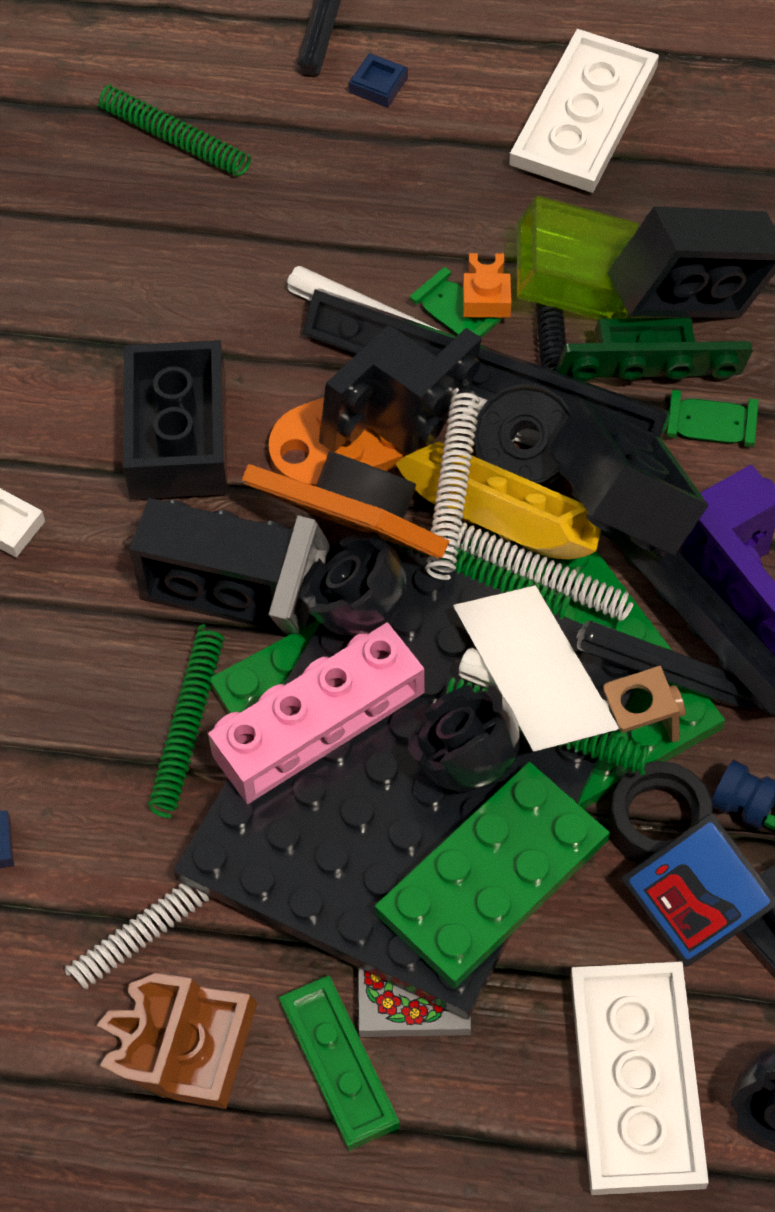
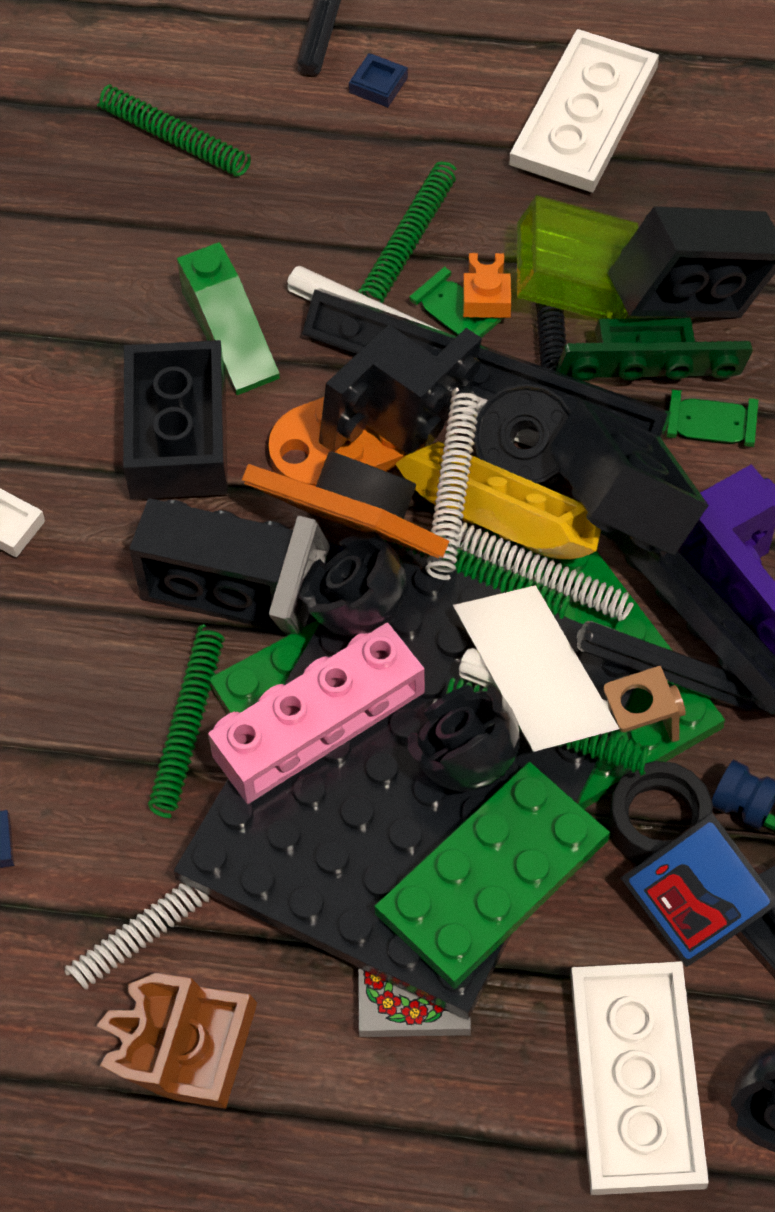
green tile [279,975,400,1152] -> none
none -> slope [177,242,280,395]
none -> green piece [358,162,457,304]

